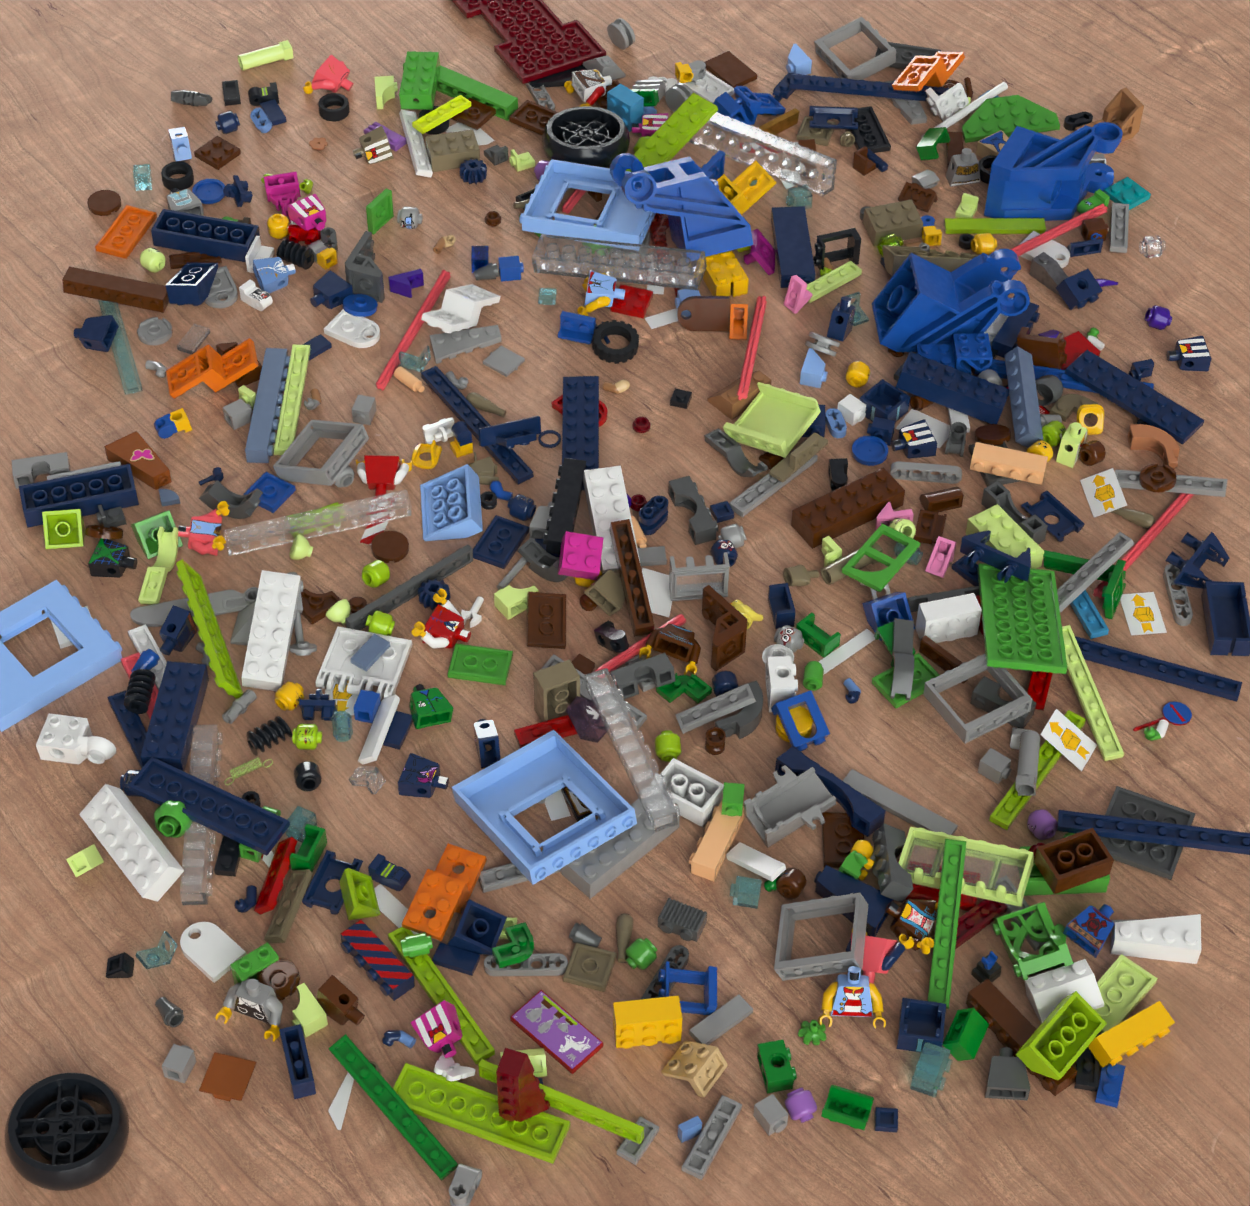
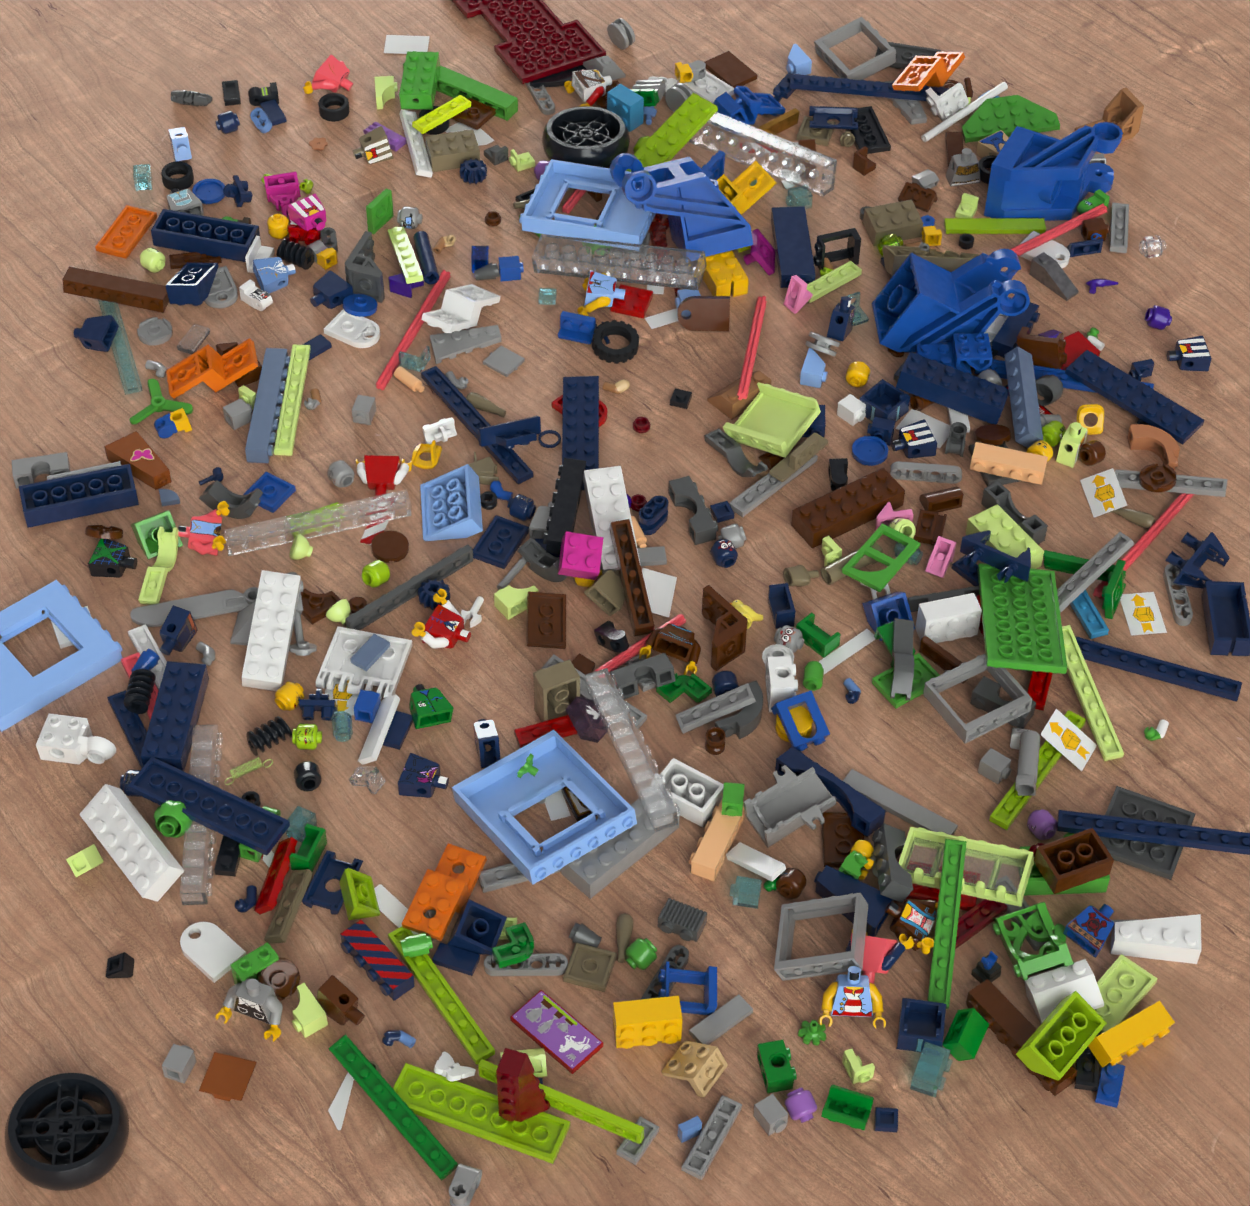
lime slope [42,509,85,549] -> none
reddish brown tile [87,190,121,216] -> none
dark grey bracket [96,505,127,528] -> none
clear light blue bracket [135,931,178,969] -> none
dark grey cone [155,997,184,1027] -> none
lime plate [176,559,243,699] -> none
reddish brown plate [194,136,241,170] -> none
light grey pin [222,689,257,724] -> none
yellowish green piece [238,40,293,71] -> none
light grey window [273,420,369,486] -> none
dark blue brick [279,1024,316,1099] -> none
lime head [365,611,395,636] -> none
dark blue leg [368,853,411,891] -> none
torso [411,1000,463,1058] -> none
bright green tile [448,644,513,685] -> none
leg [450,421,473,458] -> none
reddish brown plate [509,100,558,136] -> none
reddish brown plate [580,594,598,611] -> none
torso [632,113,668,137] -> none
lime head [655,730,682,762] -> none
light grey window [669,552,730,601] -> none
orange arch [729,304,748,340] -> none
medium blue beam [825,408,847,438] -> none
dark blue axle [867,149,888,172] -> none
green panel [916,127,950,160] -> none
yellow head [971,233,997,255] -> none
dark grey torso [985,1047,1030,1101] -> none
dark blue piece [1021,491,1085,542] -> none
dark tan plate [1049,394,1098,422] -> none
dark blue brick [1056,269,1103,310] -> none
black beam [1064,112,1093,131] -> none
teal plate [1104,177,1151,210] -> none
blue piece [1133,702,1192,731] -> none
none -> bright green piece [129,379,193,424]
none -> white sticker [384,35,430,54]
none -> yellowish green plate [388,226,423,284]
none -> dark blue piece [413,231,439,284]
none -> bright green plant [517,753,539,778]
none -> yellowish green bracket [842,1049,875,1084]

